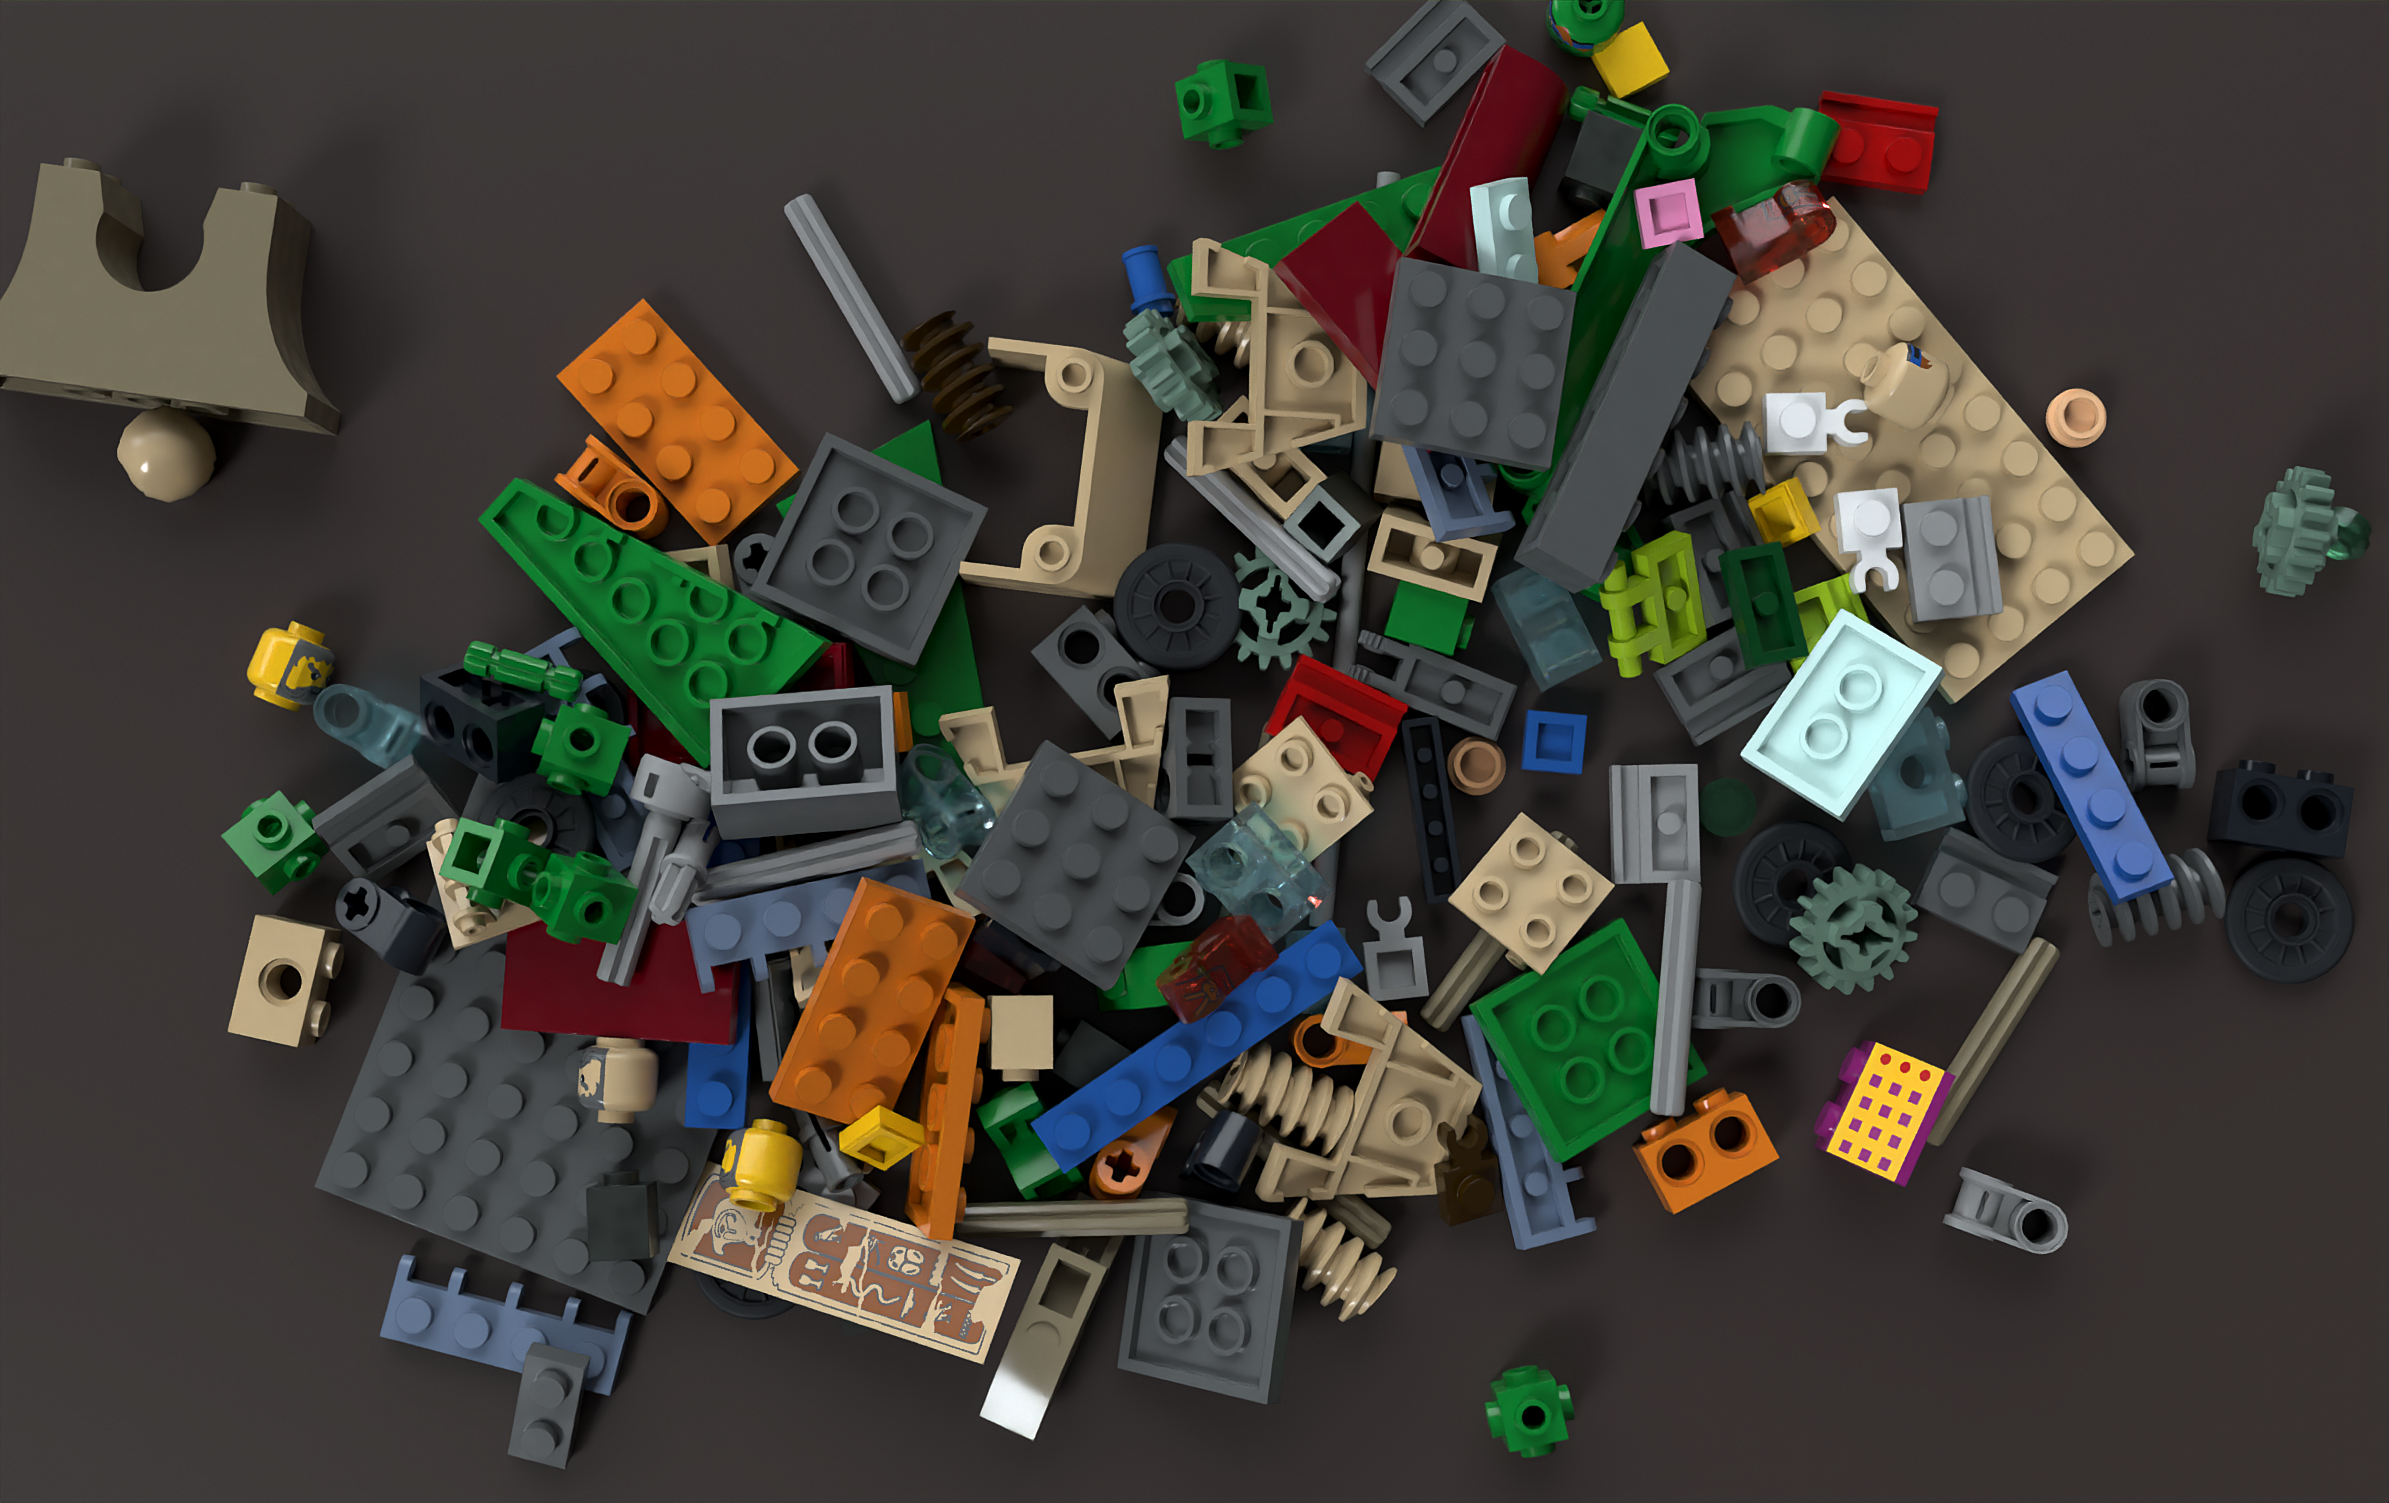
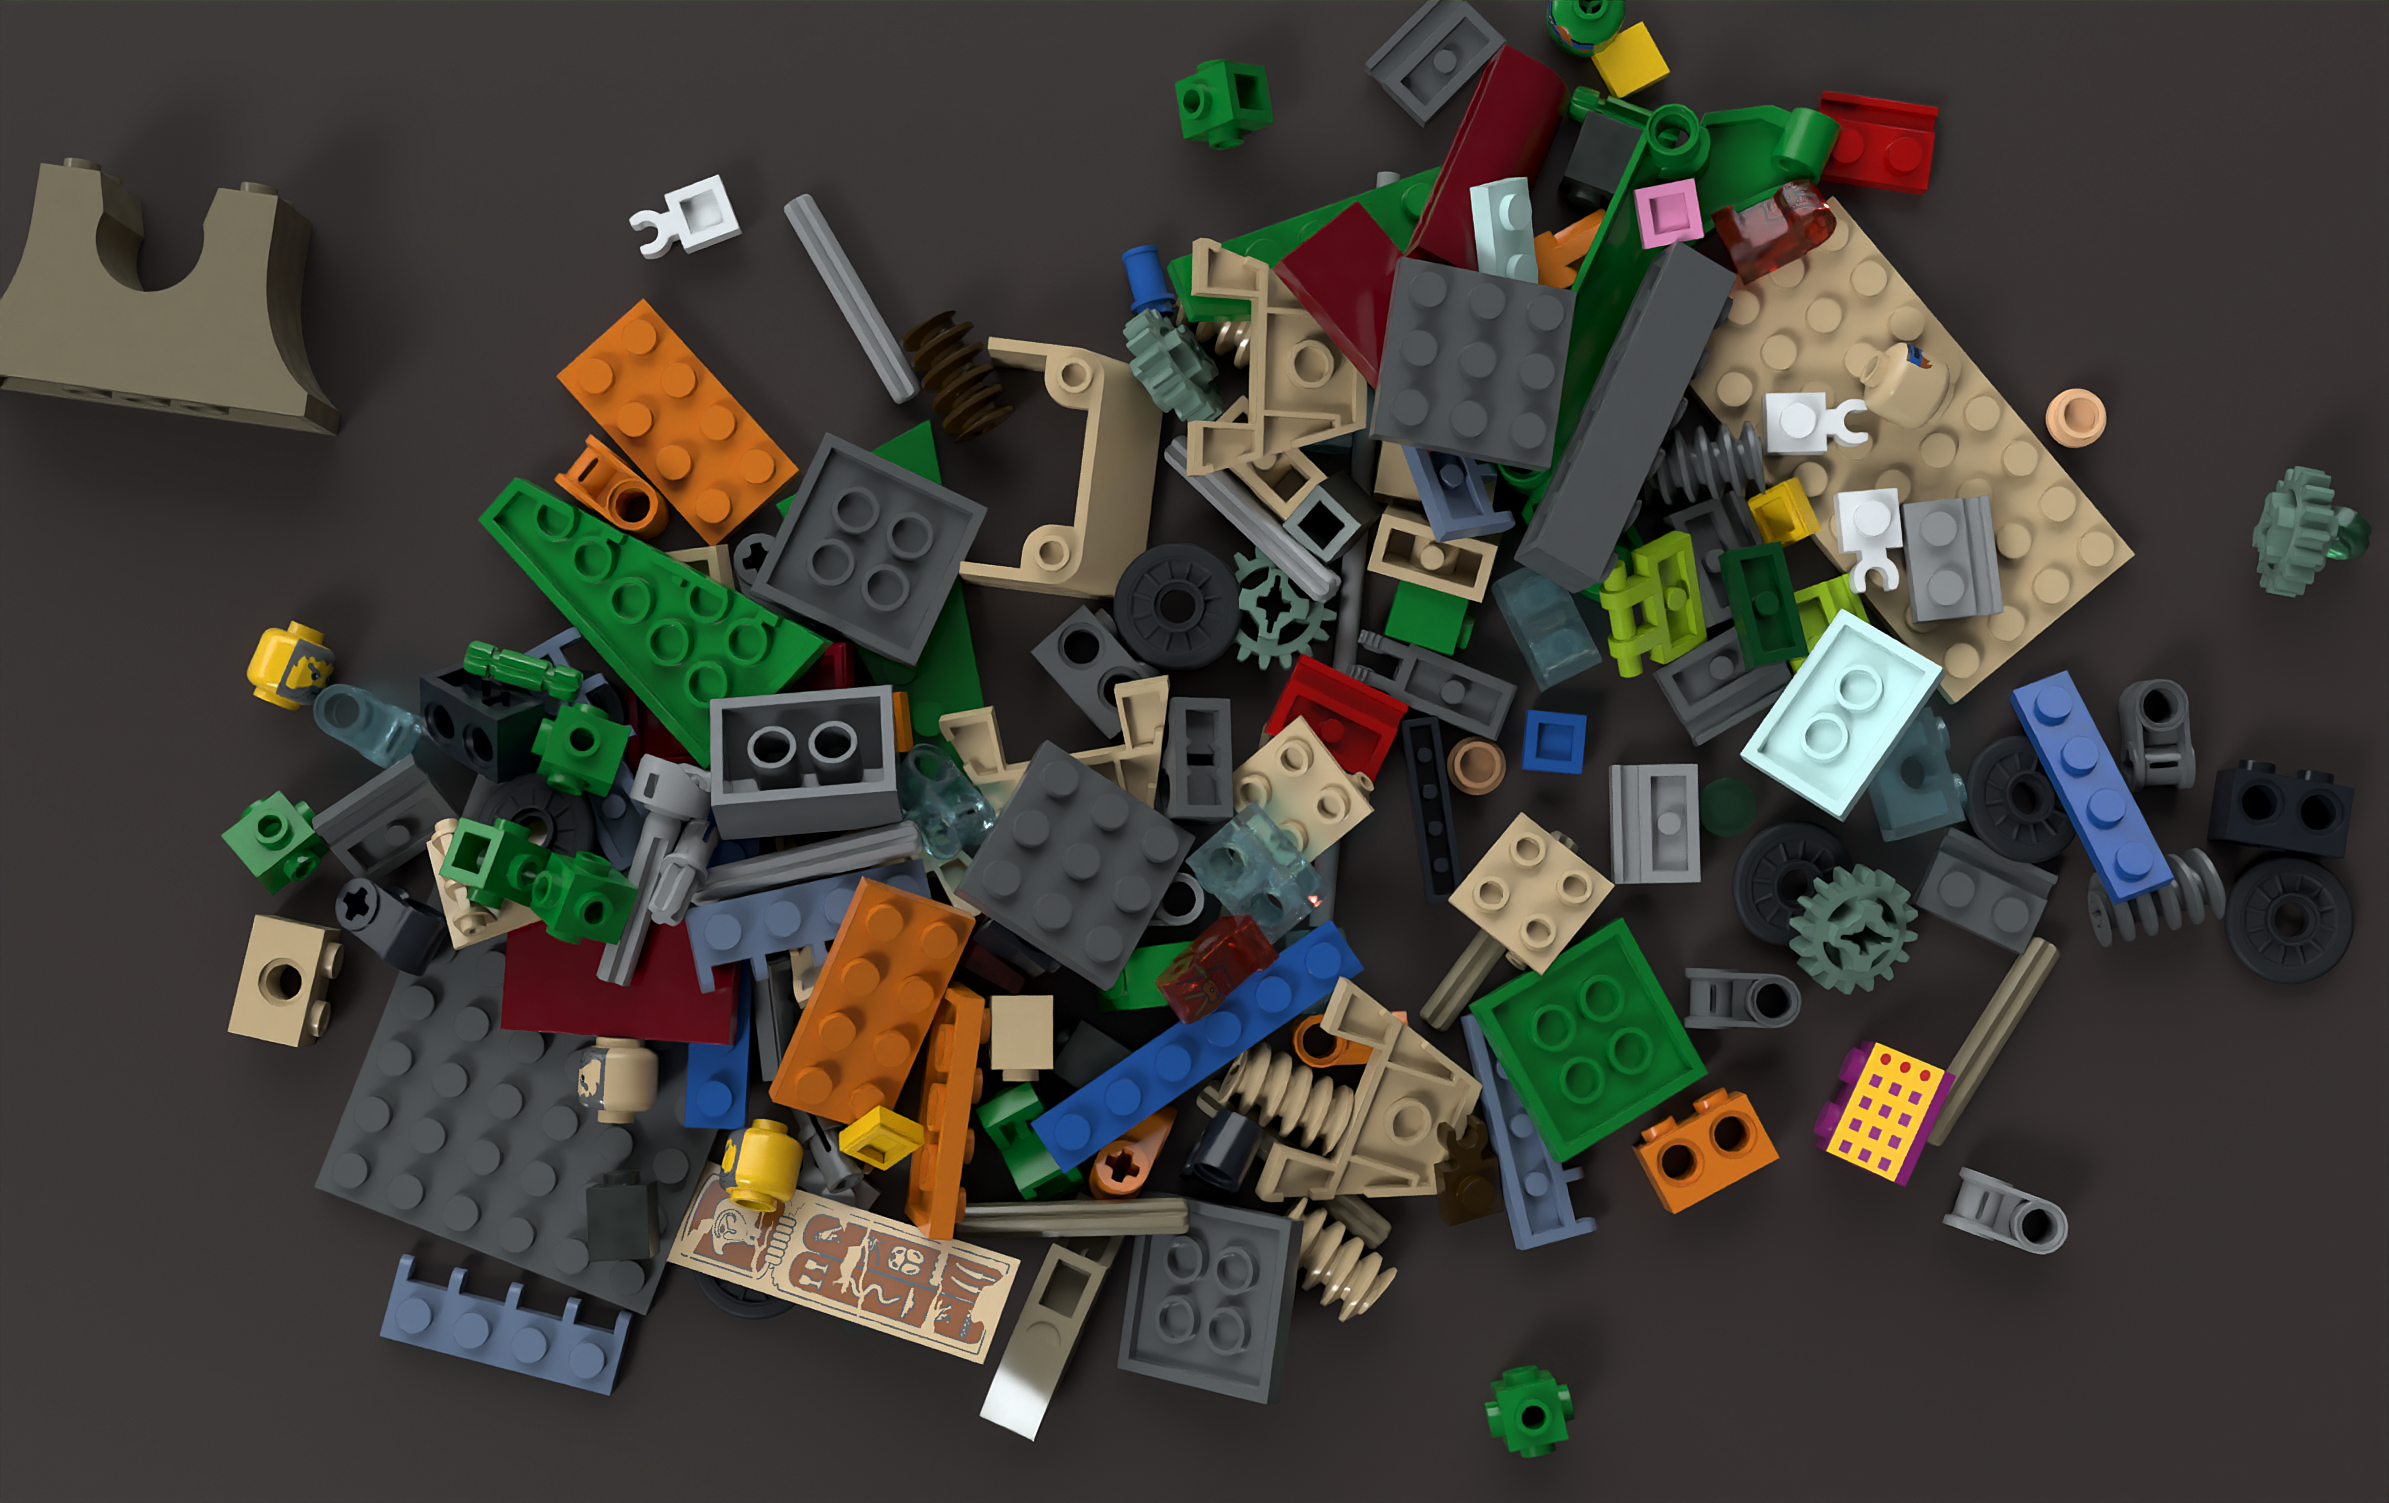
tan hair [117,405,217,503] -> none
dark grey plate [508,1342,591,1469] -> none
light grey plate [1362,896,1429,1001] -> none
light grey axle [1650,879,1702,1116] -> none
none -> white plate [629,174,742,259]

